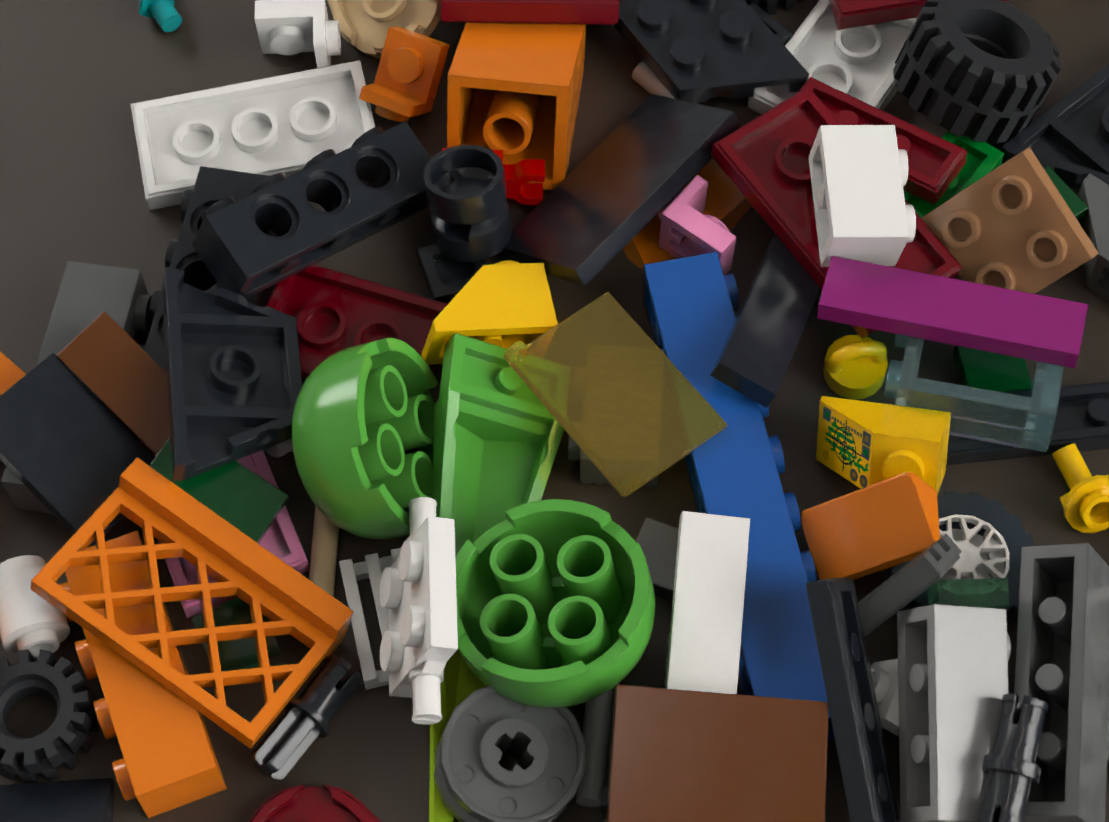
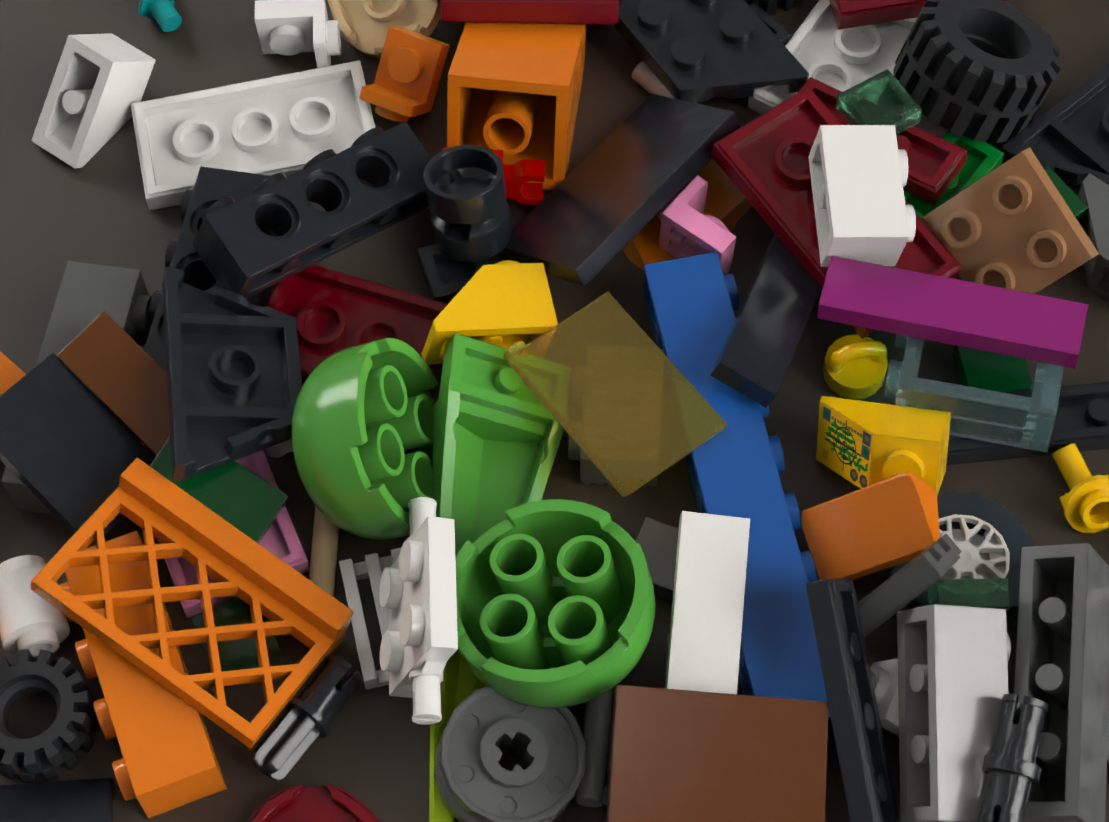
none -> white slope [31,33,156,169]
none -> clear green tile [836,69,922,135]

